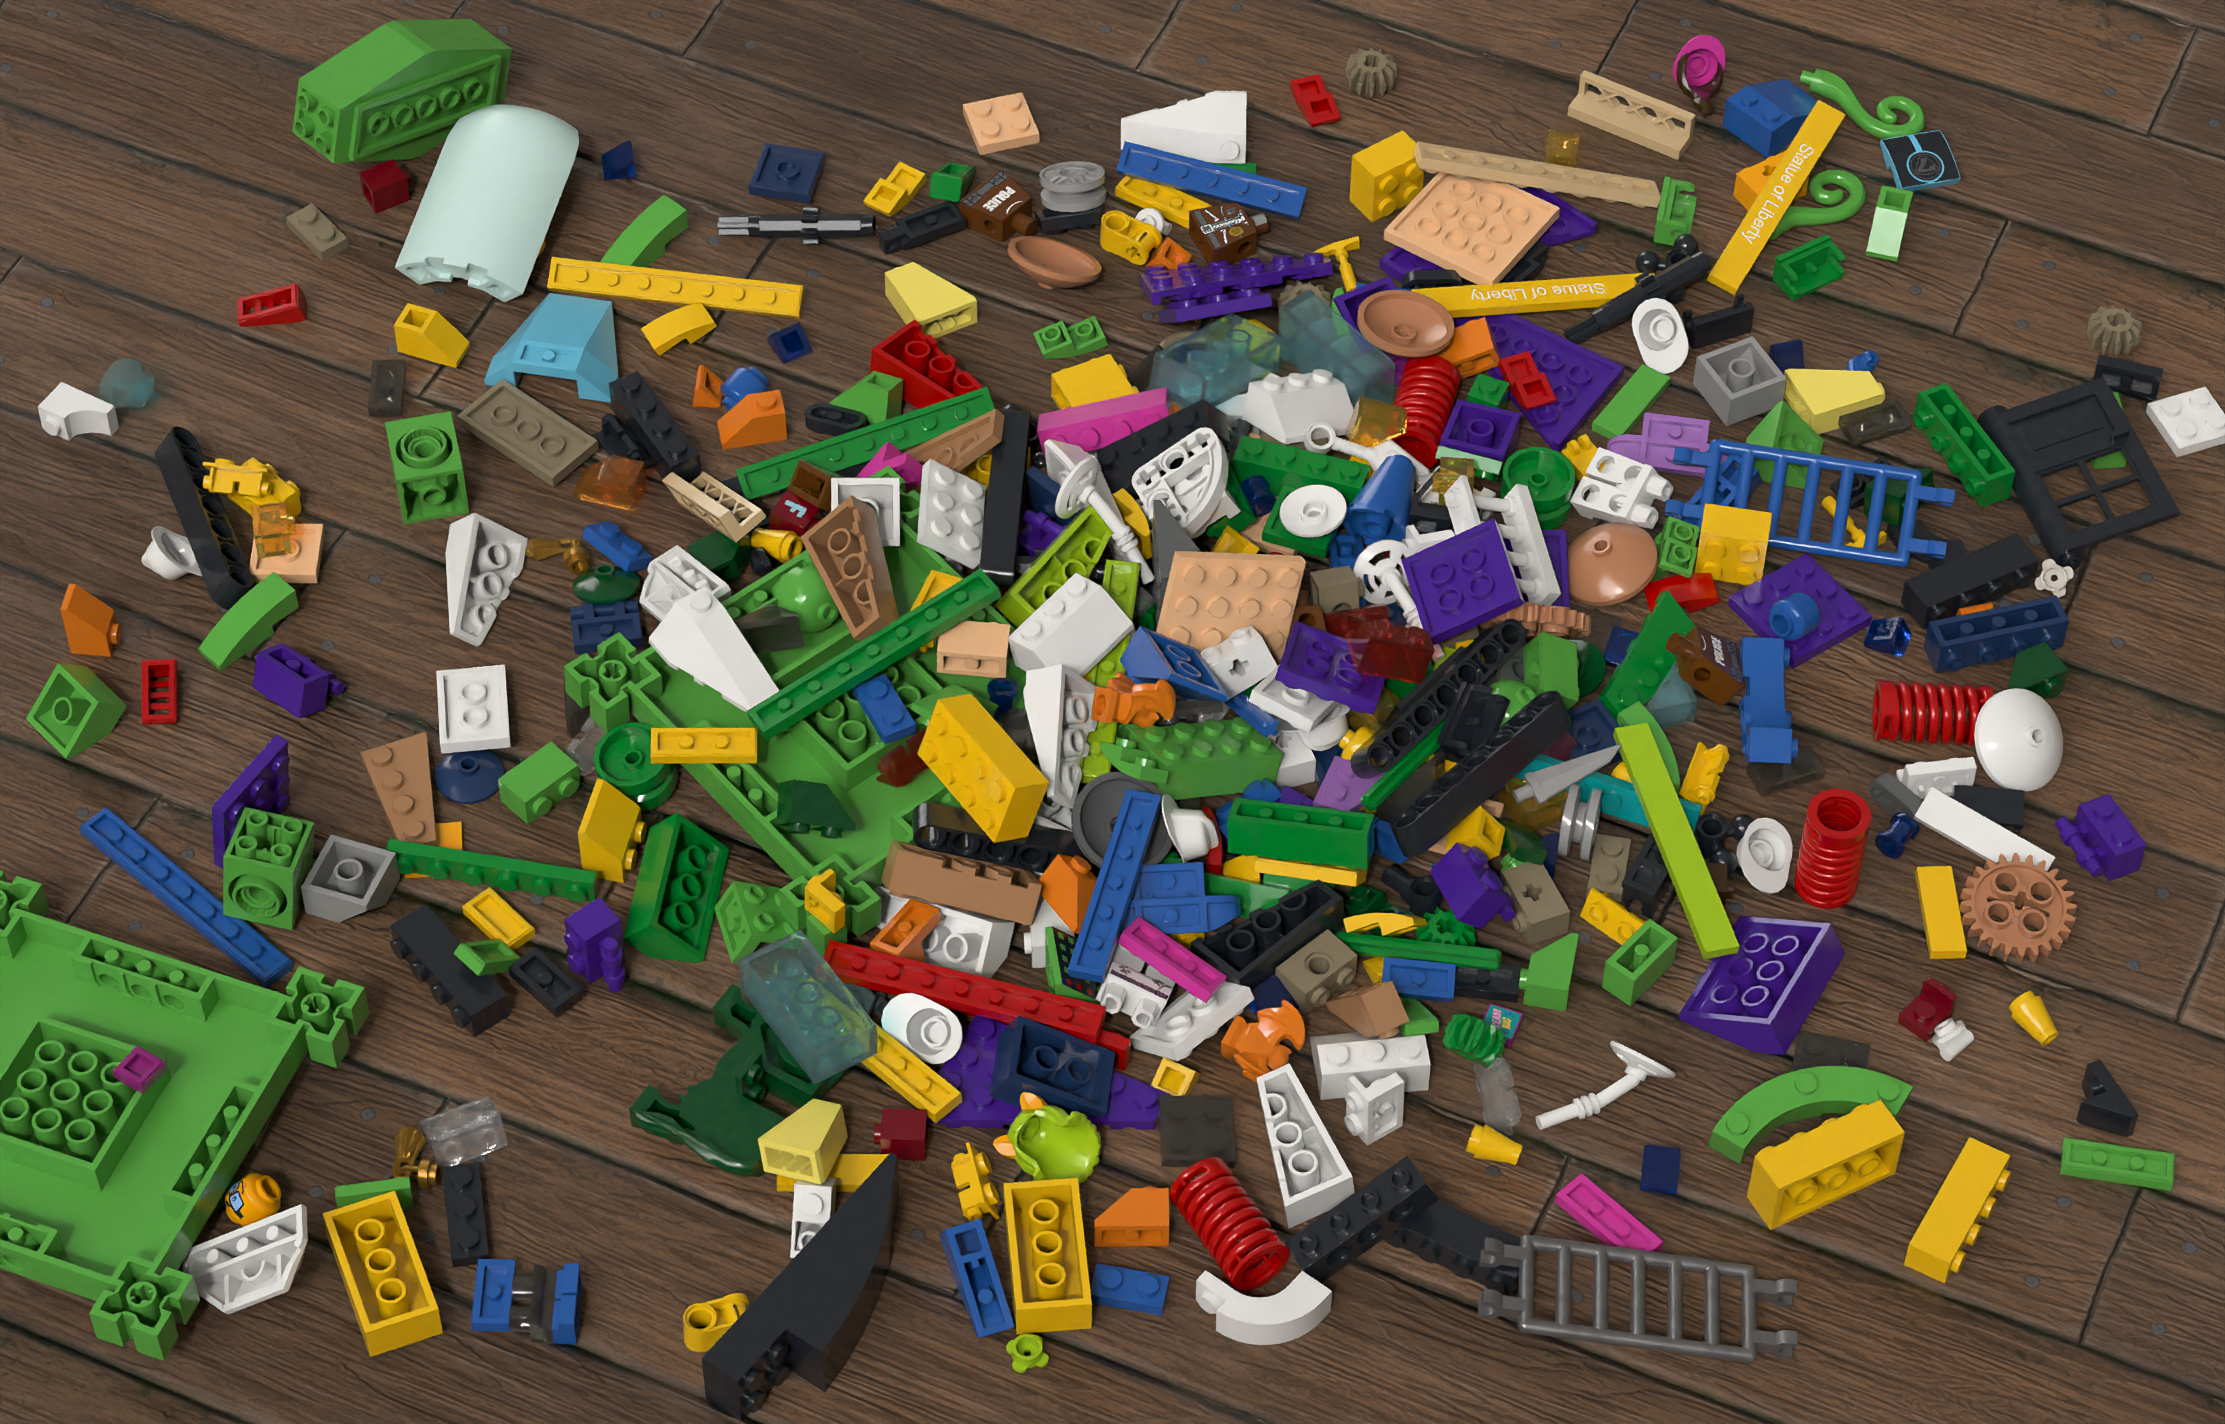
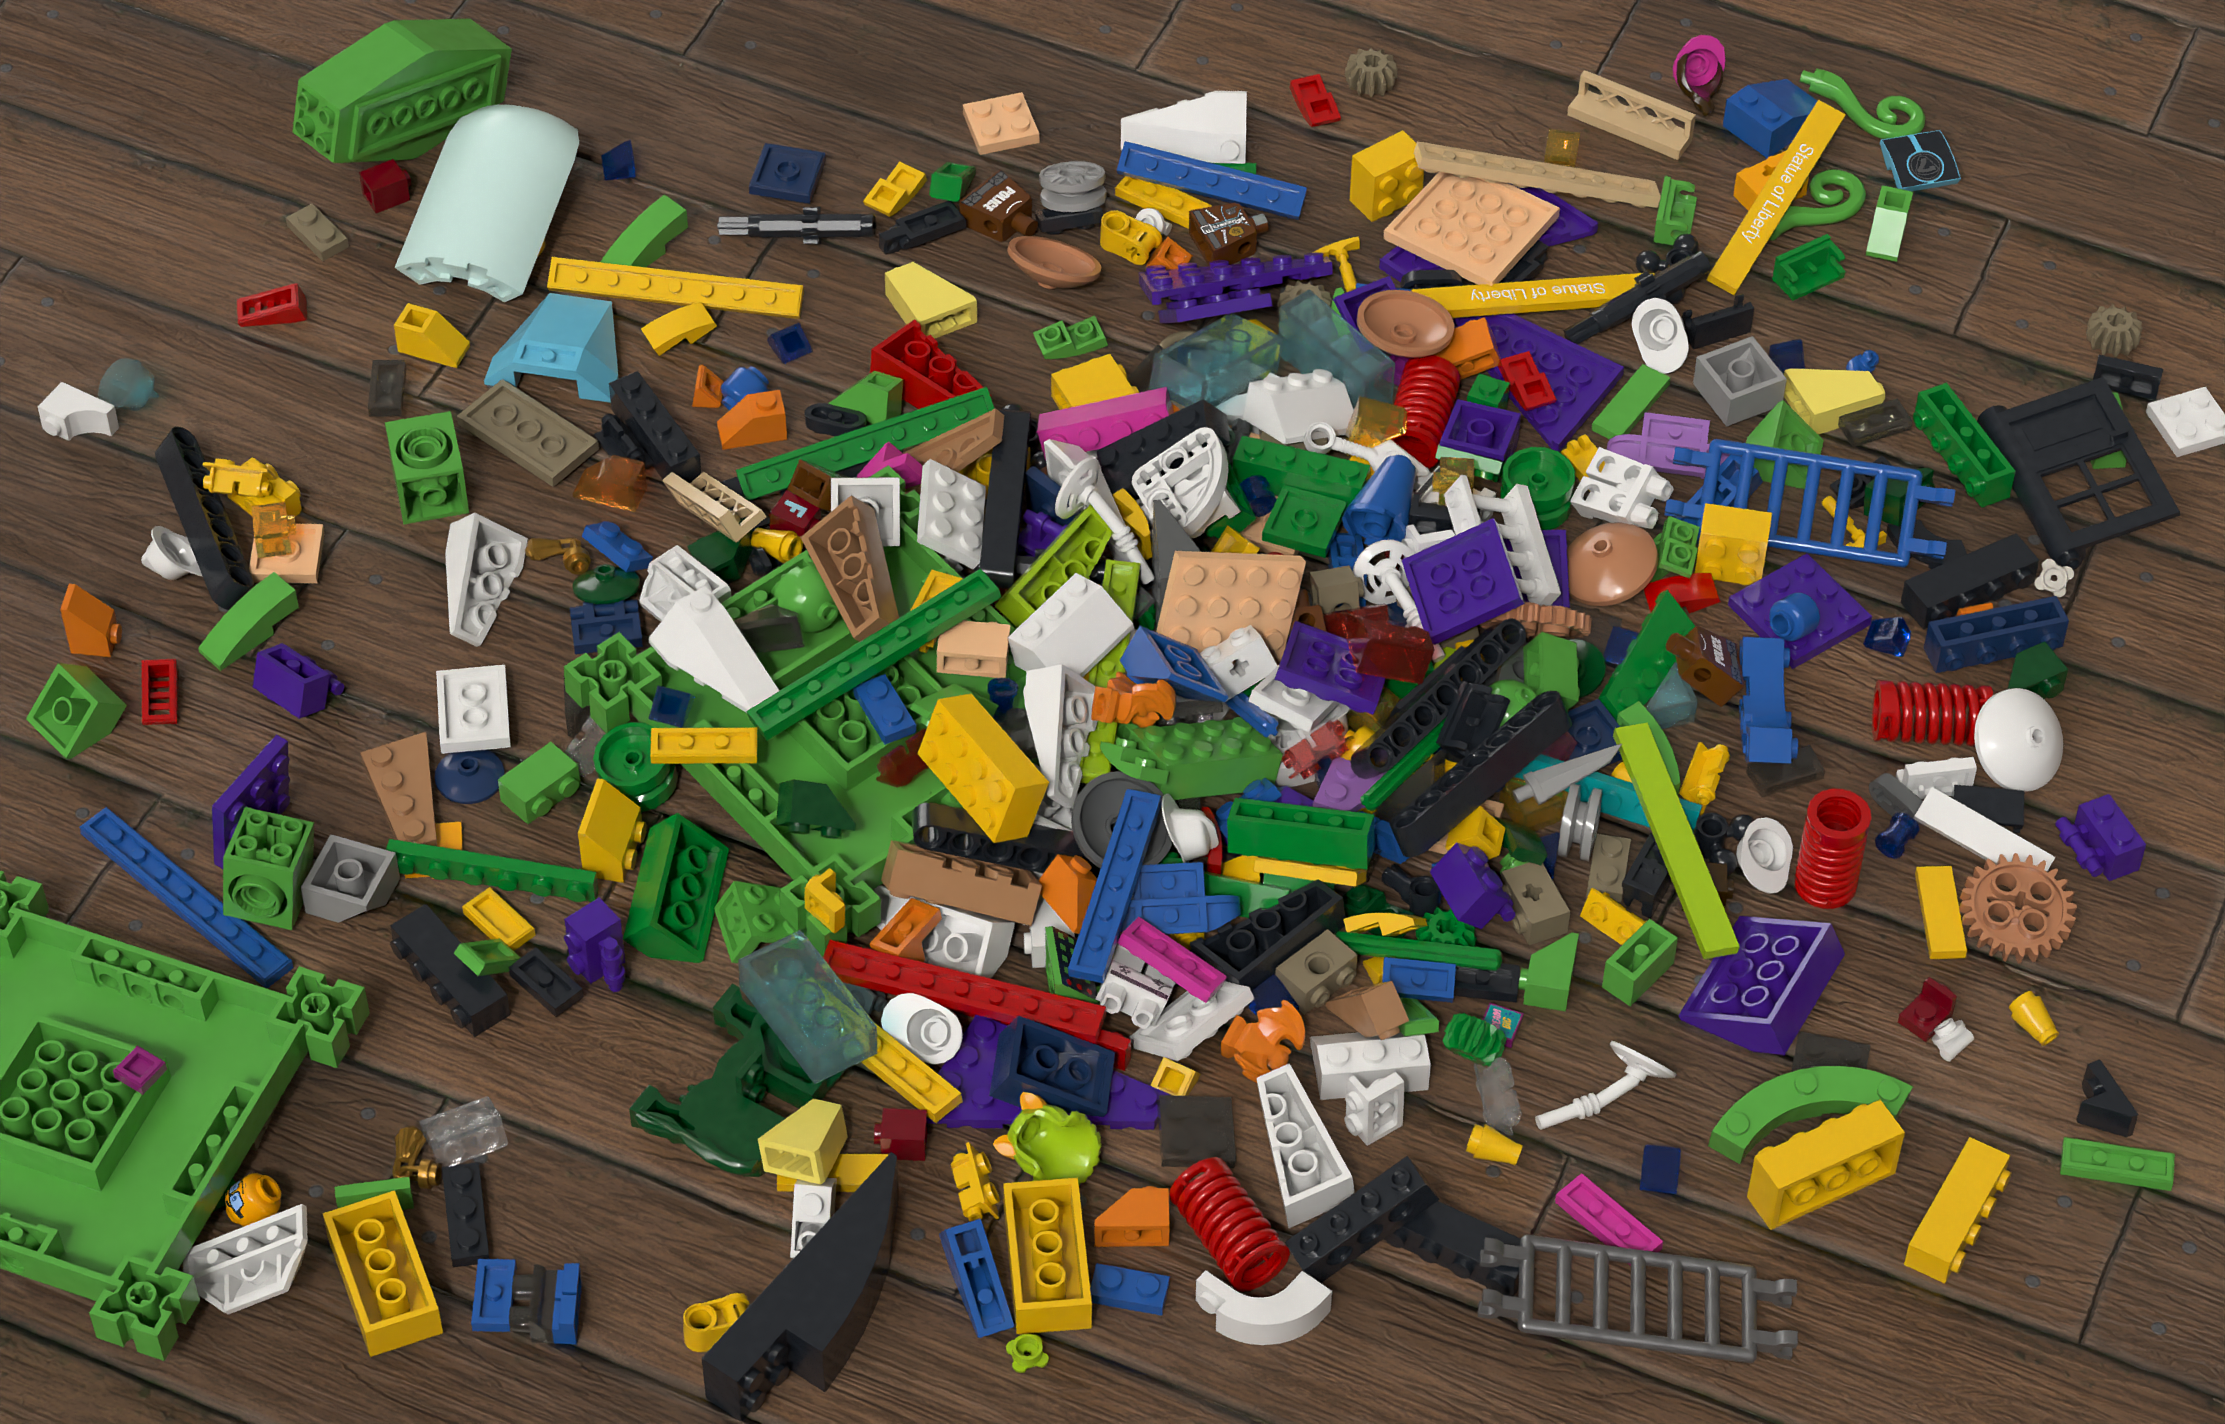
white dish [1280,485,1347,537] -> none
none -> clear blue slope [649,686,695,728]
none -> clear red hinge [1281,719,1355,780]

